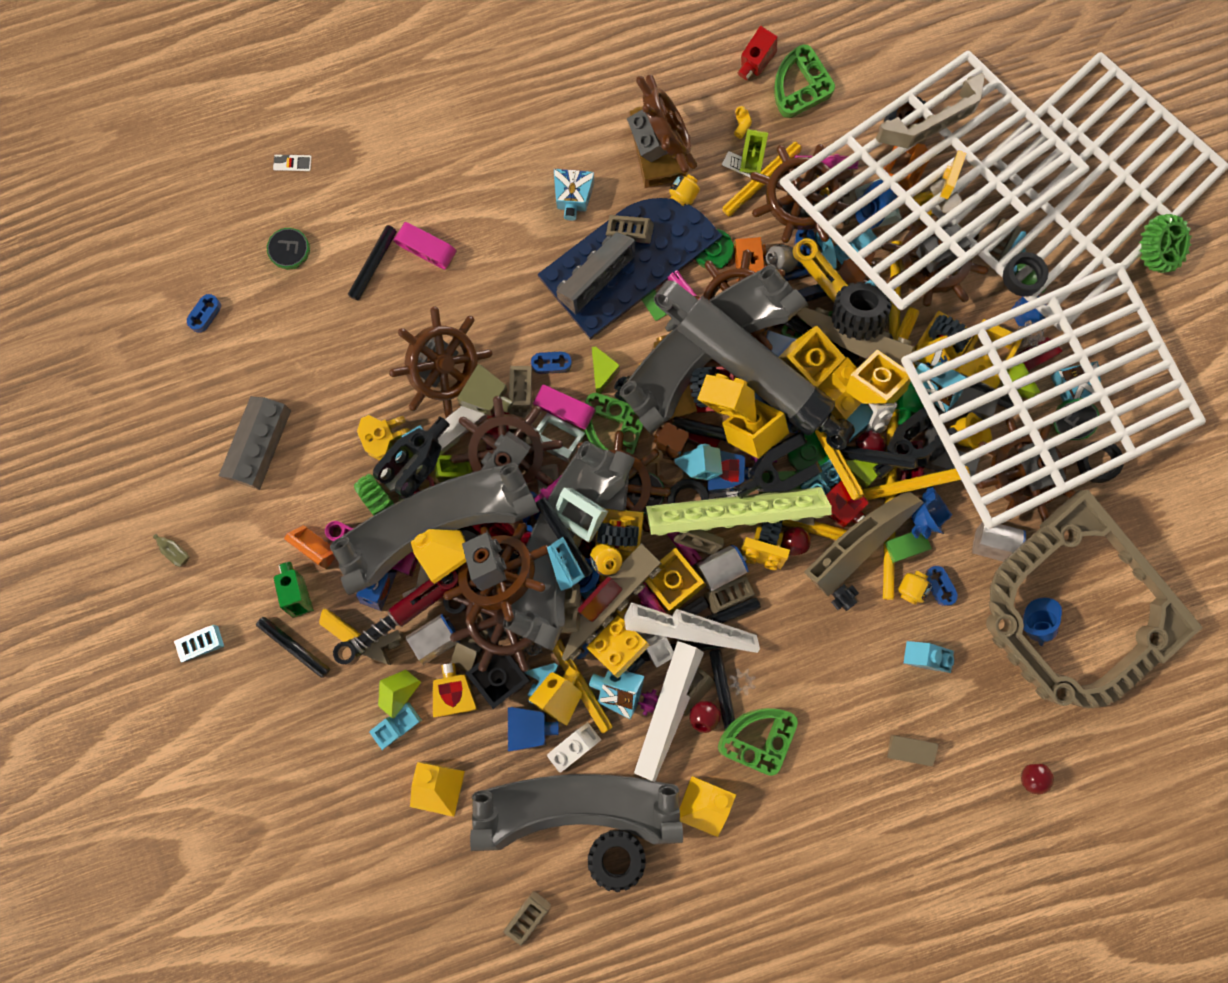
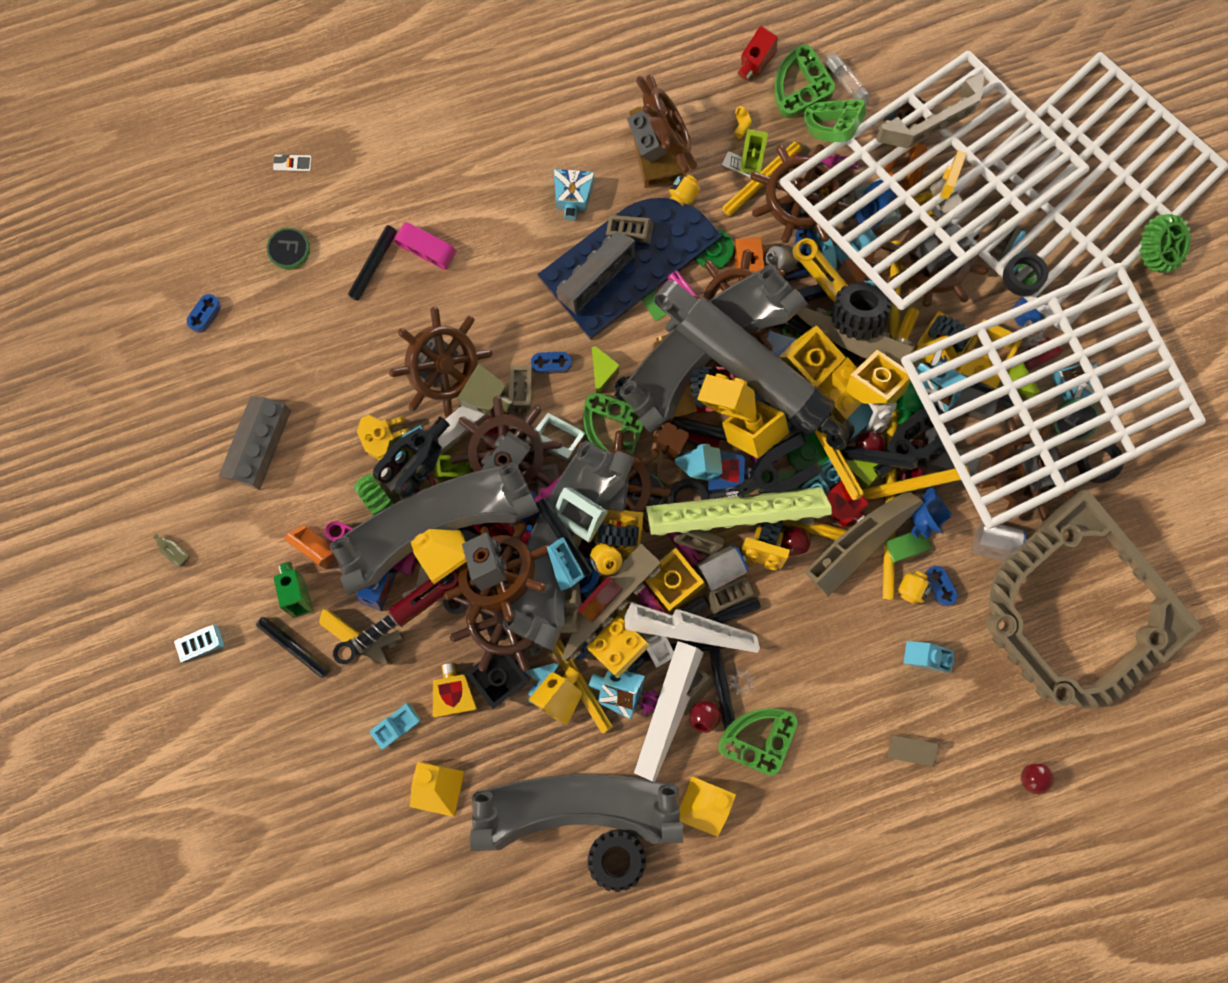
lime slope [378,670,421,719] -> none
flat silver piece [406,614,460,665] -> none
dark tan slope [451,630,489,672] -> none
dark tan slope [503,891,551,946] -> none
blue torso [508,707,559,751] -> none
dark pink beam [533,385,596,430] -> none
white bracket [547,722,601,772] -> none
black gear [831,584,859,611] -> none
yellow piece [950,412,992,449] -> none
blue piece [1023,597,1062,646] -> none
none -> bright green beam [804,99,867,142]
none -> piece [826,54,869,105]

